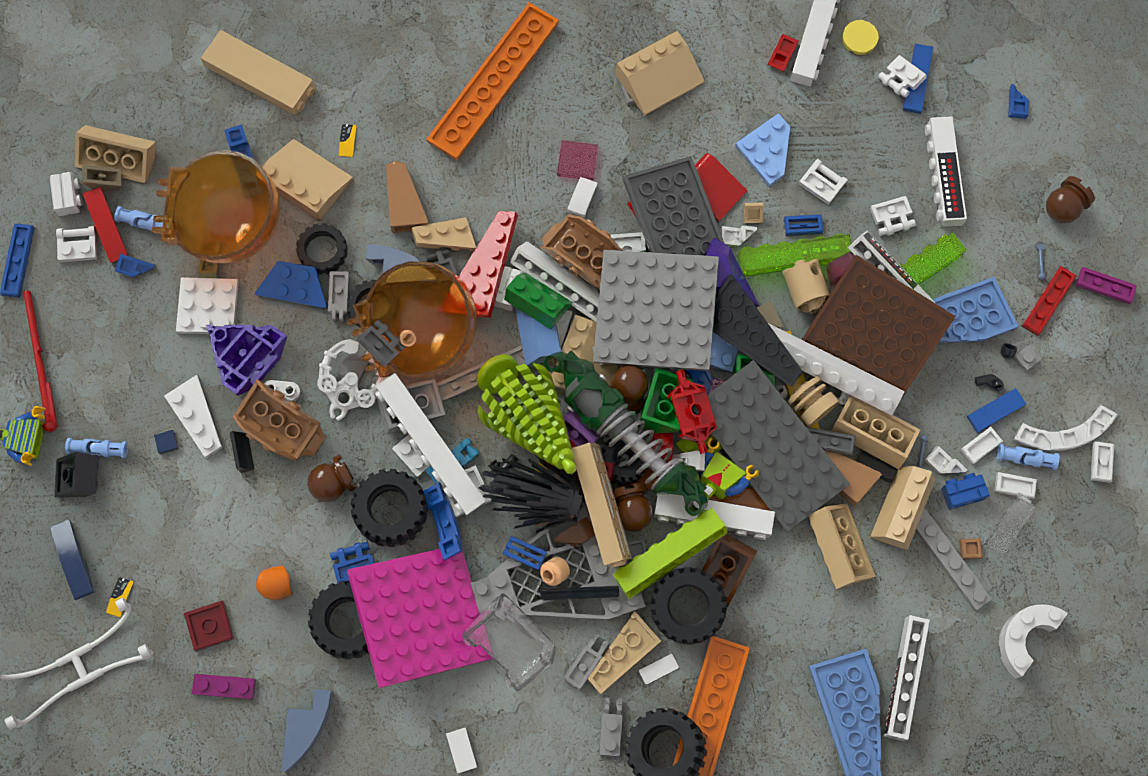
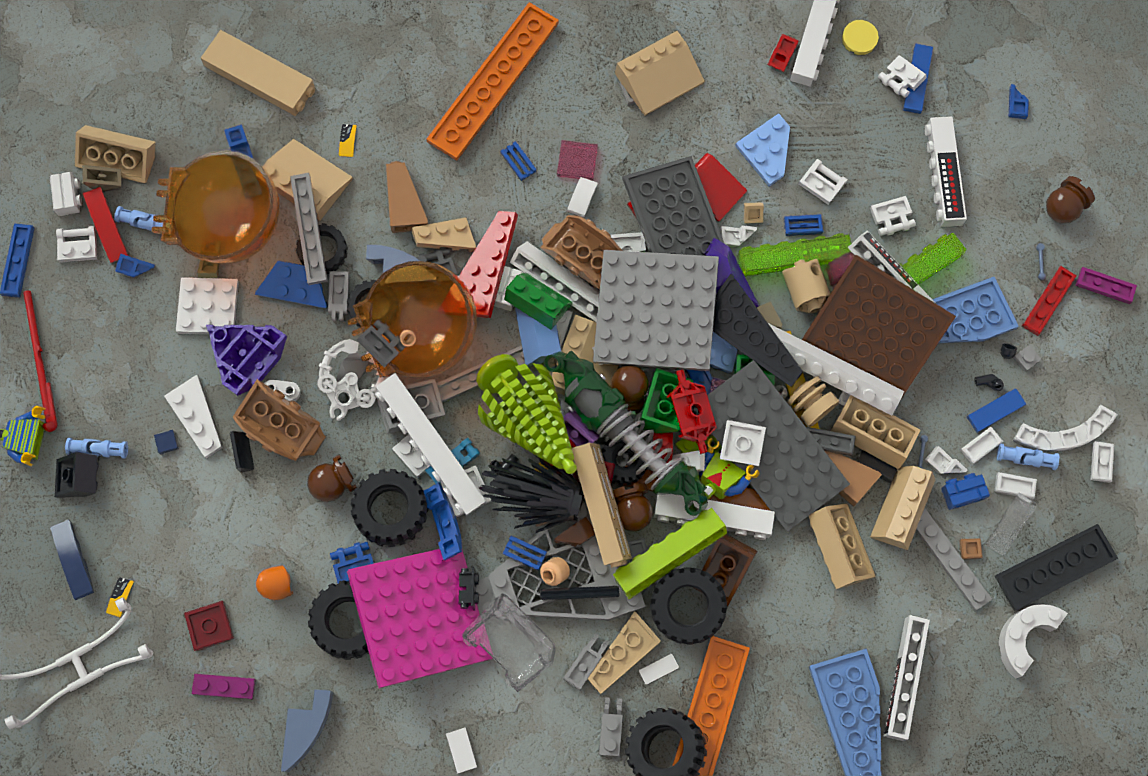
none -> light grey plate [290,173,328,285]
none -> black hinge [458,566,479,611]
none -> blue tile [500,141,536,181]
none -> white plate [720,420,766,466]
none -> black plate [995,524,1118,611]

